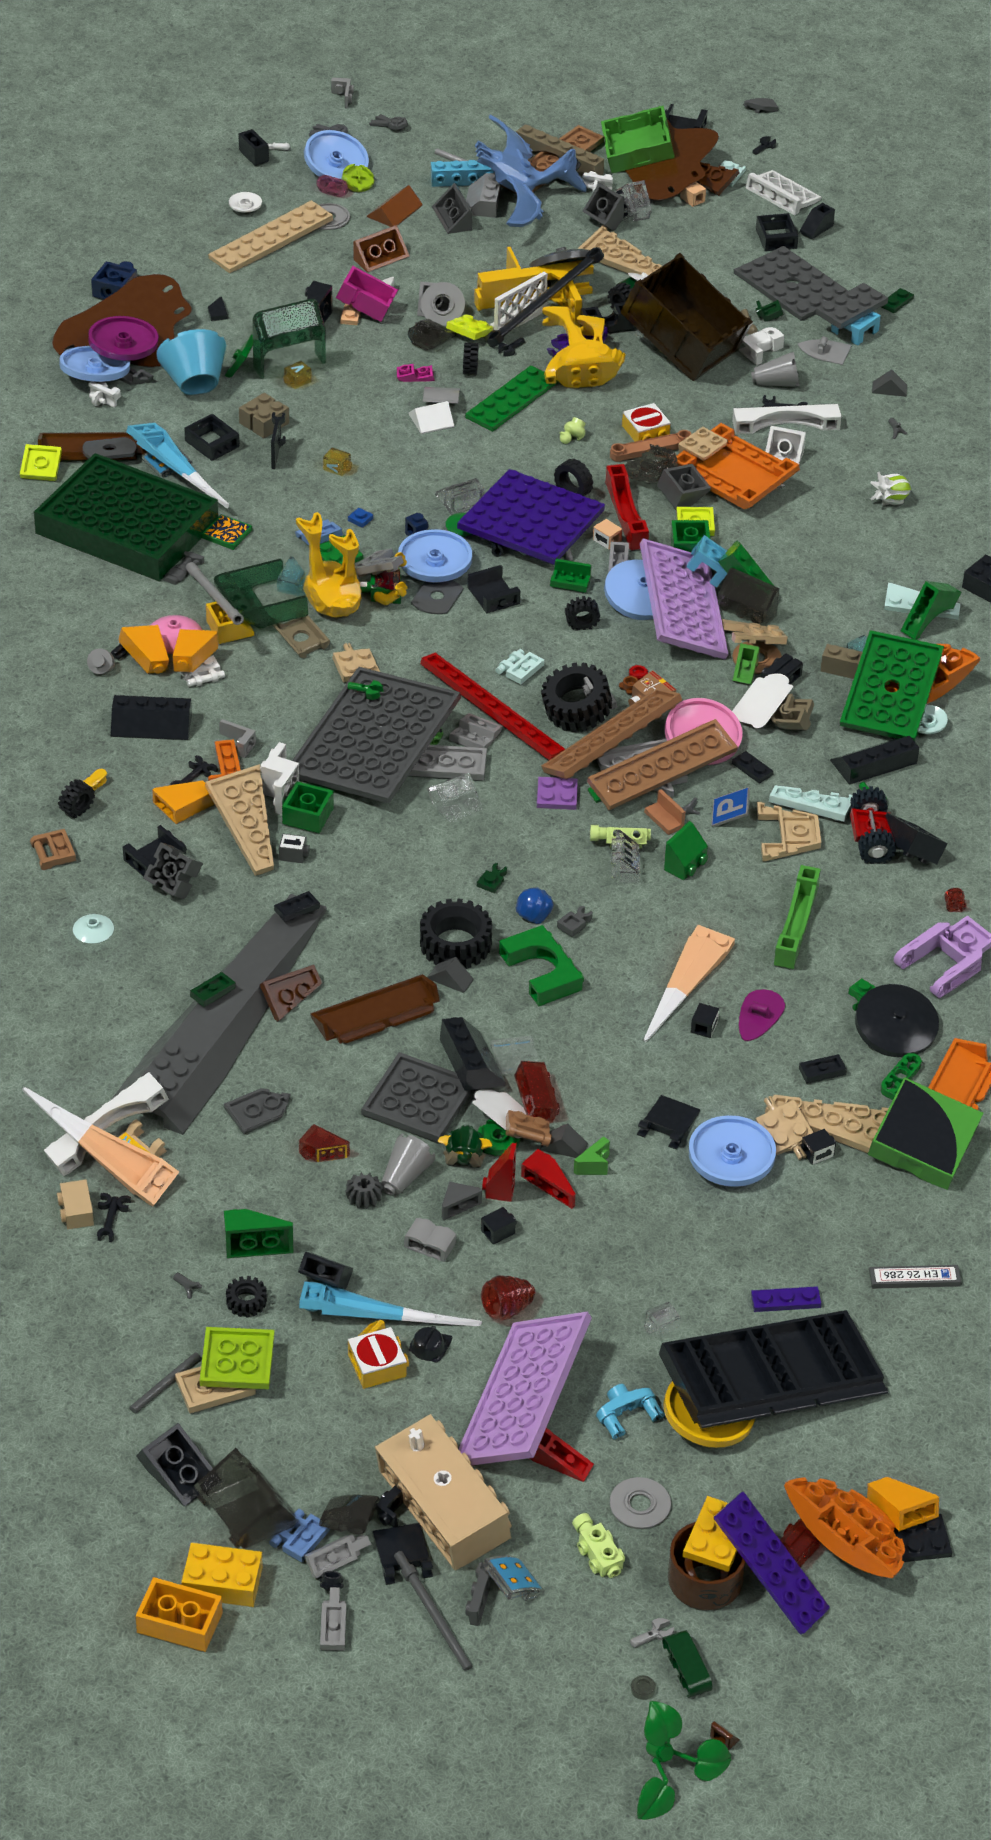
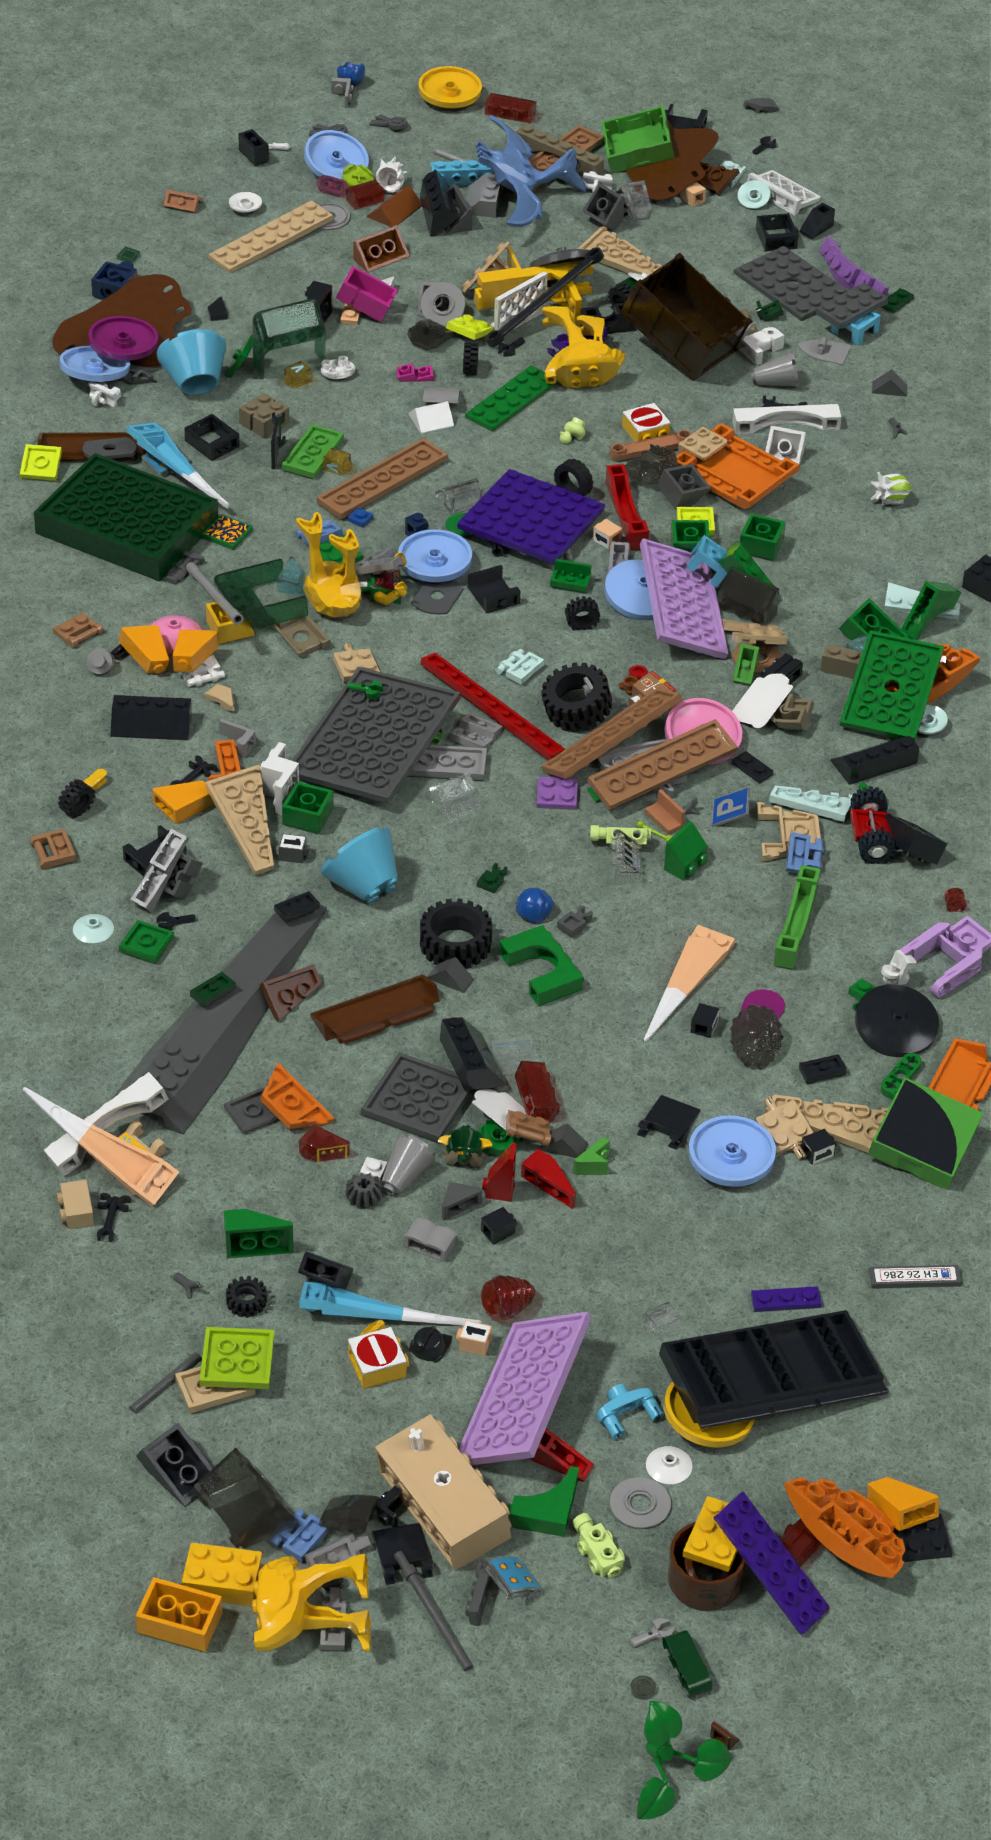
none -> medium nougat plate [53,613,104,649]
none -> clear green tile [117,247,140,263]
none -> green plate [119,920,175,964]
none -> light grey slope [130,828,189,913]
none -> black bar [156,912,196,931]
none -> nougat panel [163,189,203,213]
none -> tan slope [204,684,235,711]
none -> yellow animal [252,1554,371,1652]
none -> orange wing [260,1063,334,1129]
none -> bright green plate [282,424,344,479]
none -> medium nougat plate [317,438,448,520]
none -> medium azure cone [320,826,398,904]
none -> white dish [321,356,355,379]
none -> blue hair [337,62,365,86]
none -> clear red brick [346,180,384,210]
none -> white plate [360,1157,388,1182]
none -> white hair [376,156,407,194]
none -> yellow dish [418,66,482,108]
none -> black slope [420,169,458,237]
none -> brick [456,1320,492,1356]
none -> tan bracket [461,241,510,295]
none -> clear red brick [485,93,537,124]
none -> green arch [507,1466,579,1537]
none -> lime hinge [637,821,672,842]
none -> white dish [646,1446,692,1484]
none -> clear smoke hair [730,1004,784,1070]
none -> light aqua dish [738,180,771,209]
none -> green brick [740,513,786,560]
none -> medium blue plate [785,832,824,874]
none -> medium lavender piece [819,237,890,296]
none -> green slope [839,598,909,646]
none -> white hips [881,950,917,985]

